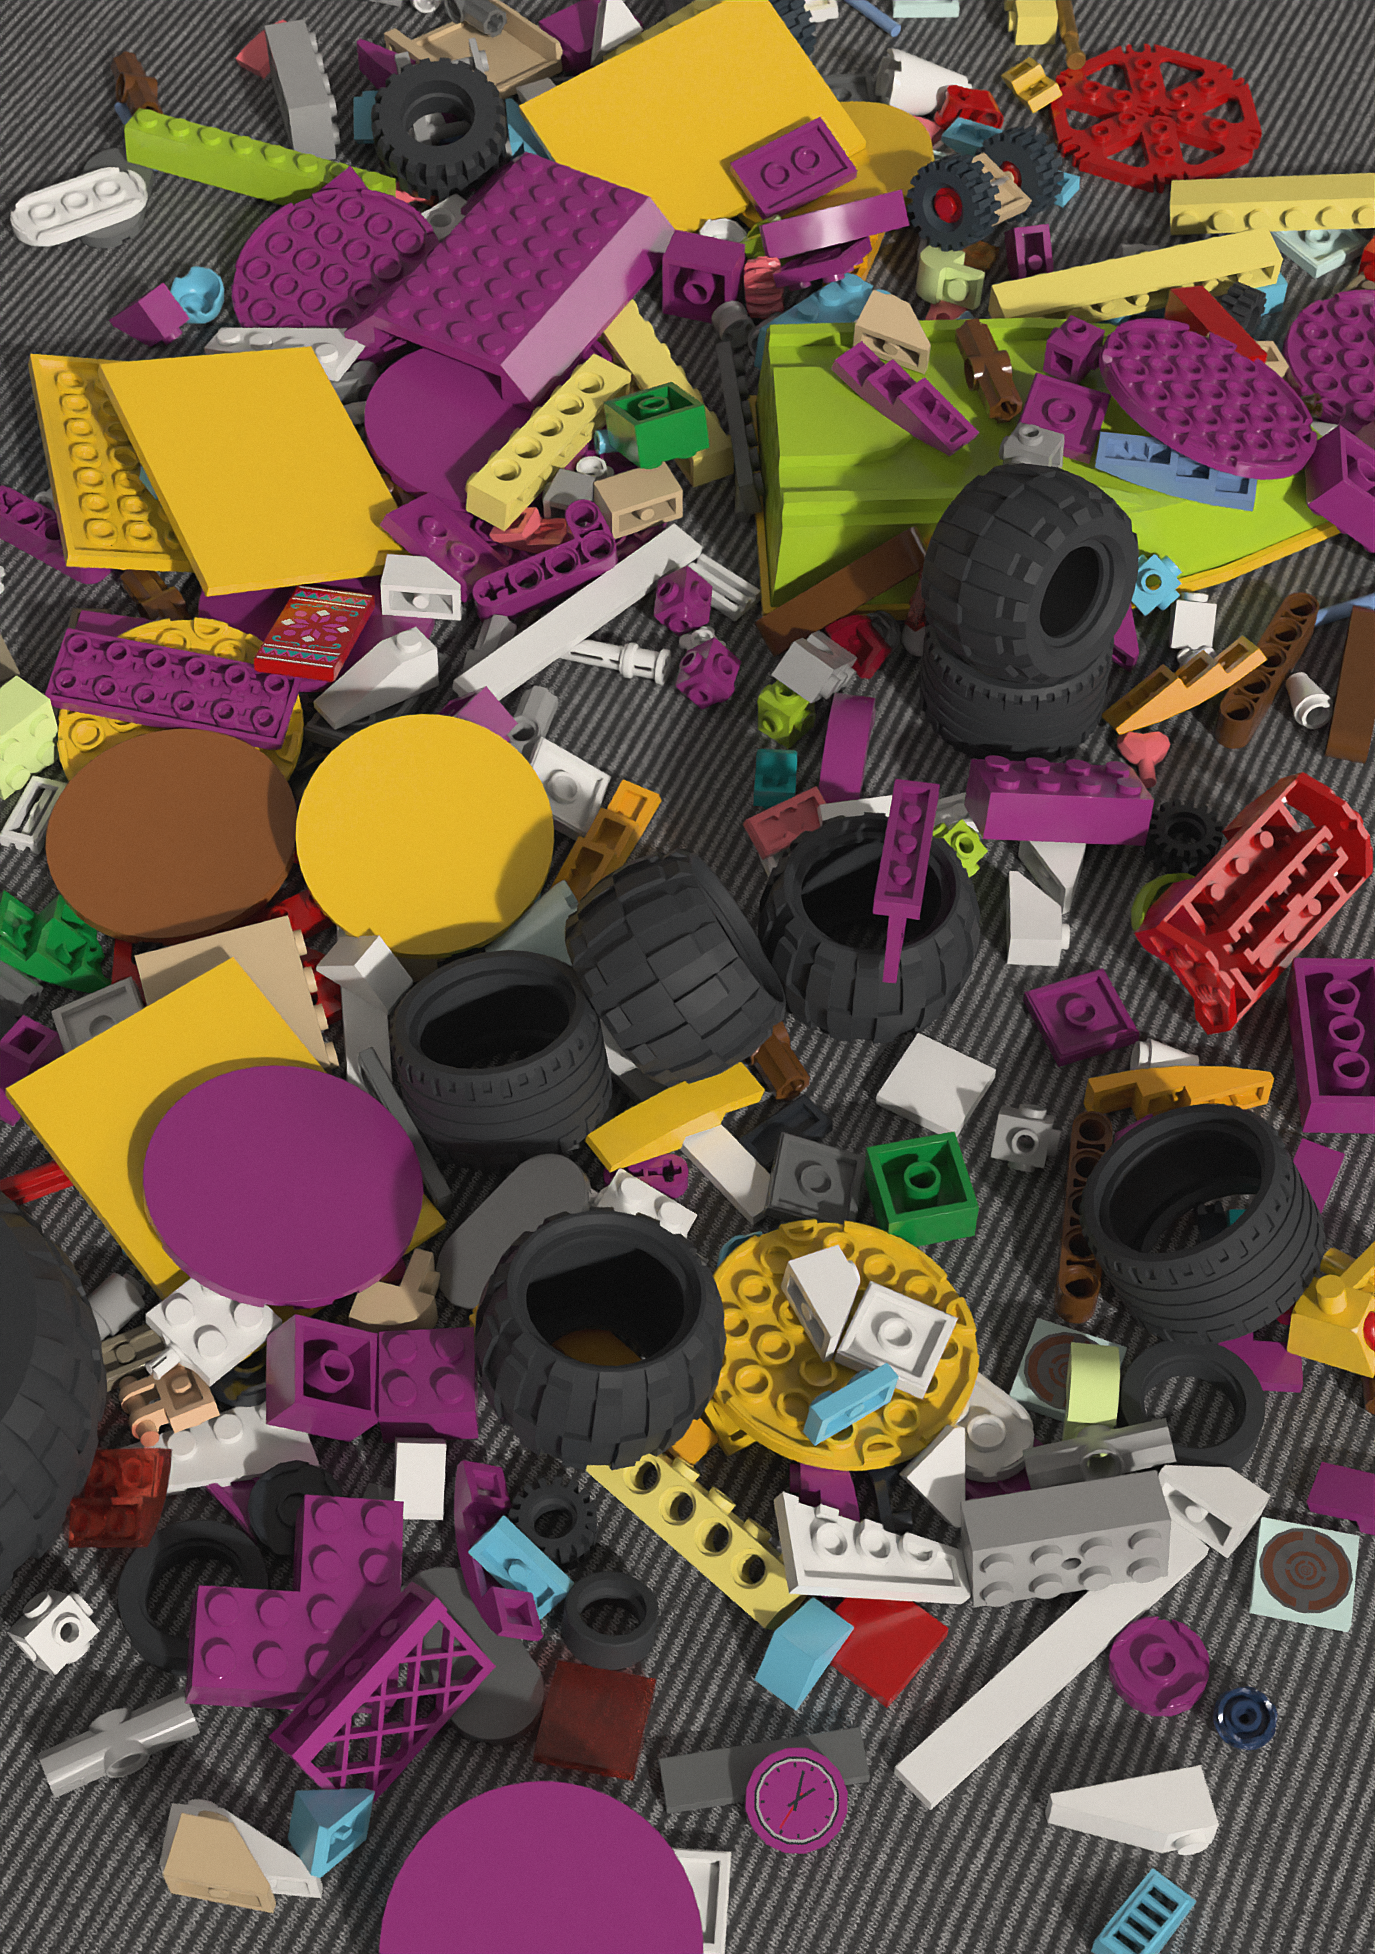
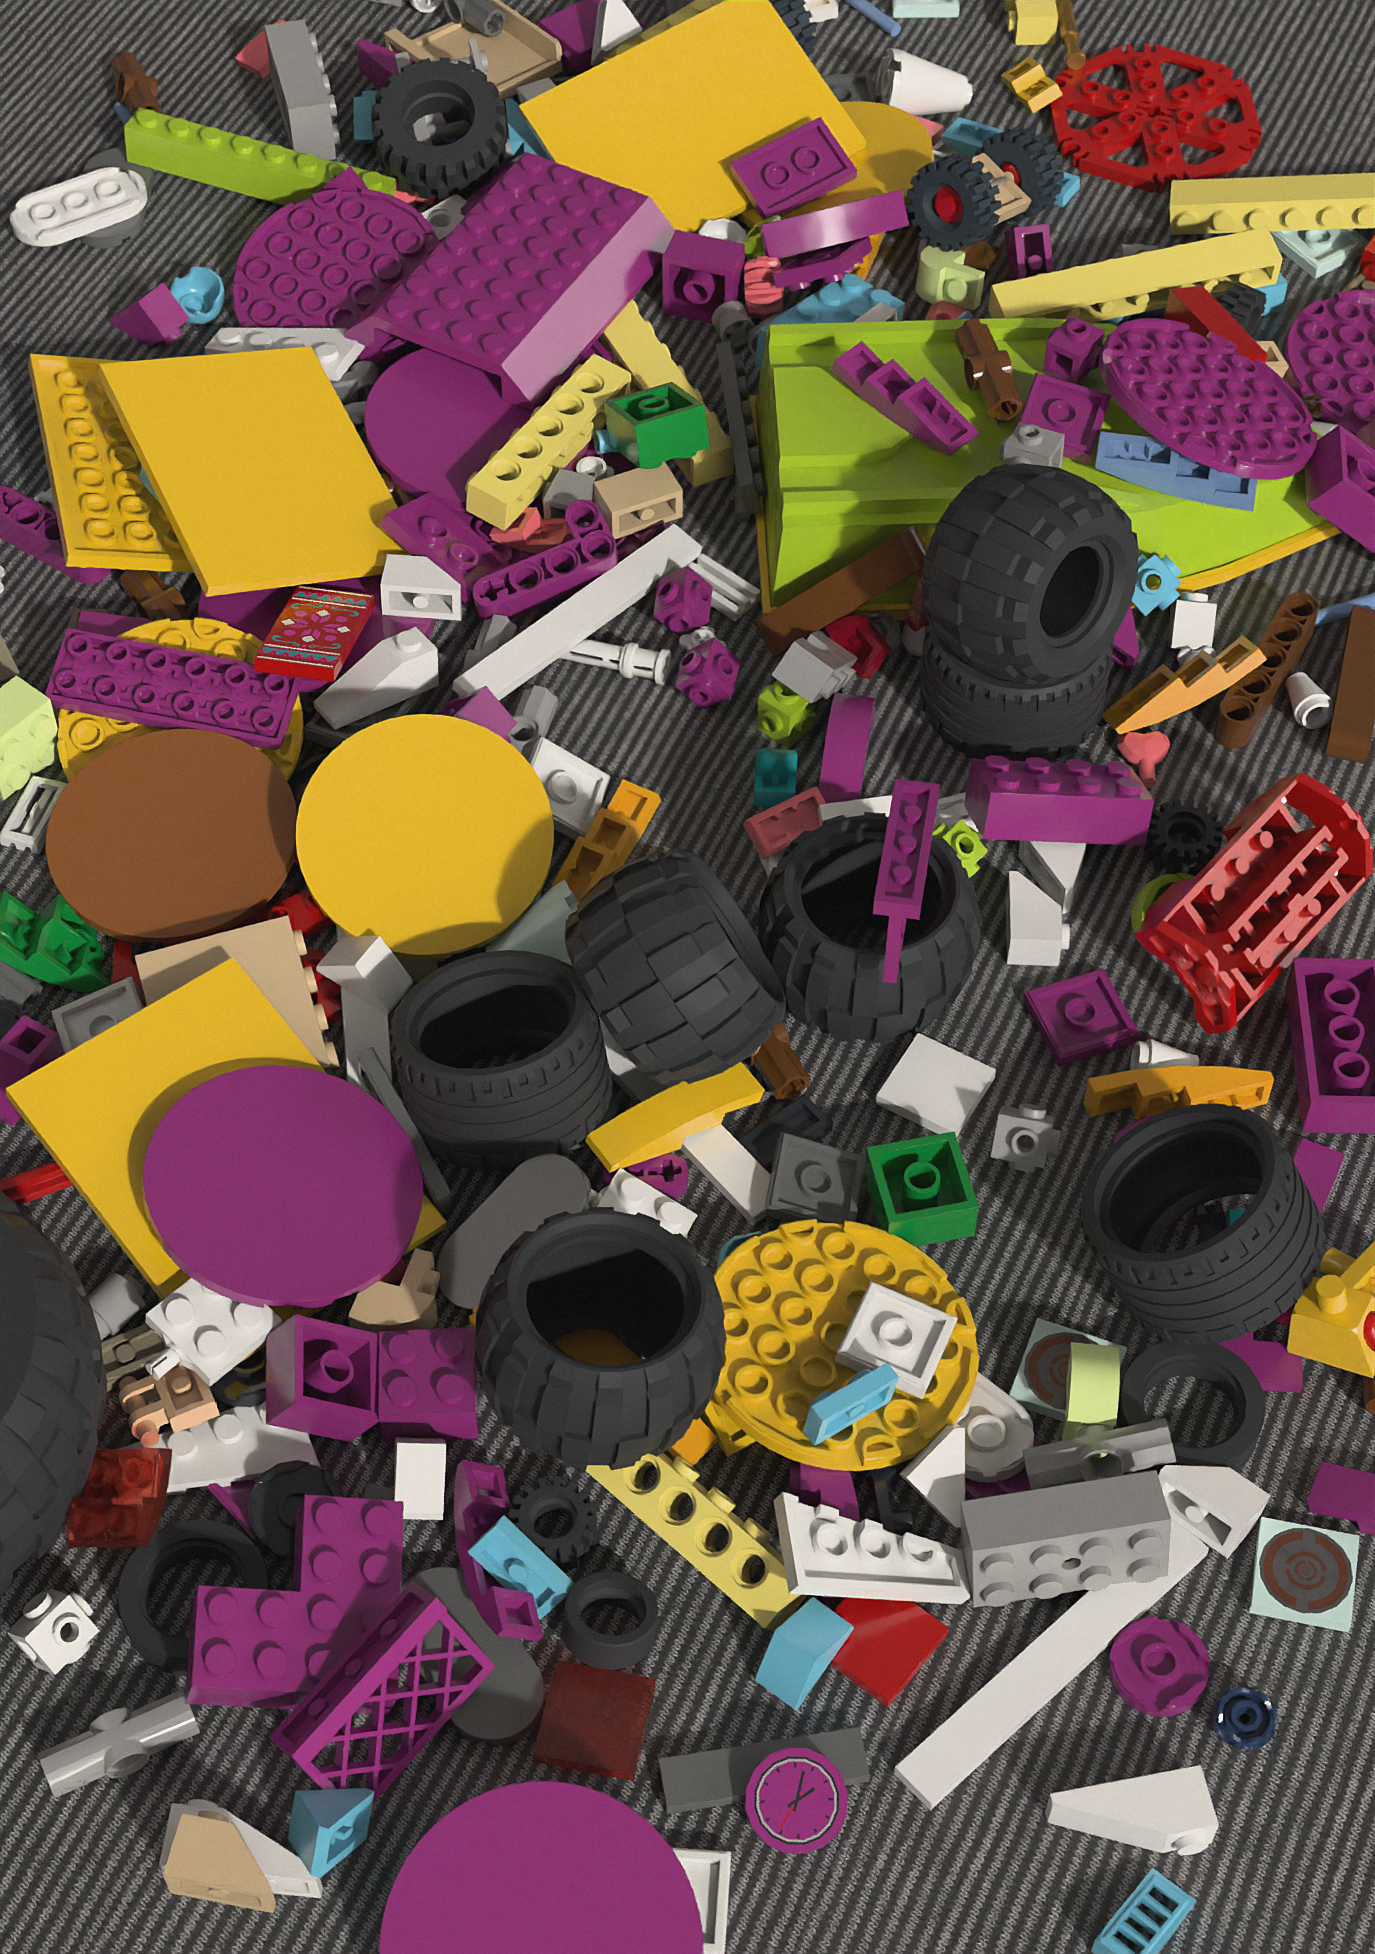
white slope [781,1245,860,1363] -> none
tan slope [853,290,931,374] -> none
red piece [934,85,1004,130] -> none
reddish brown beam [1054,1111,1113,1324] -> none

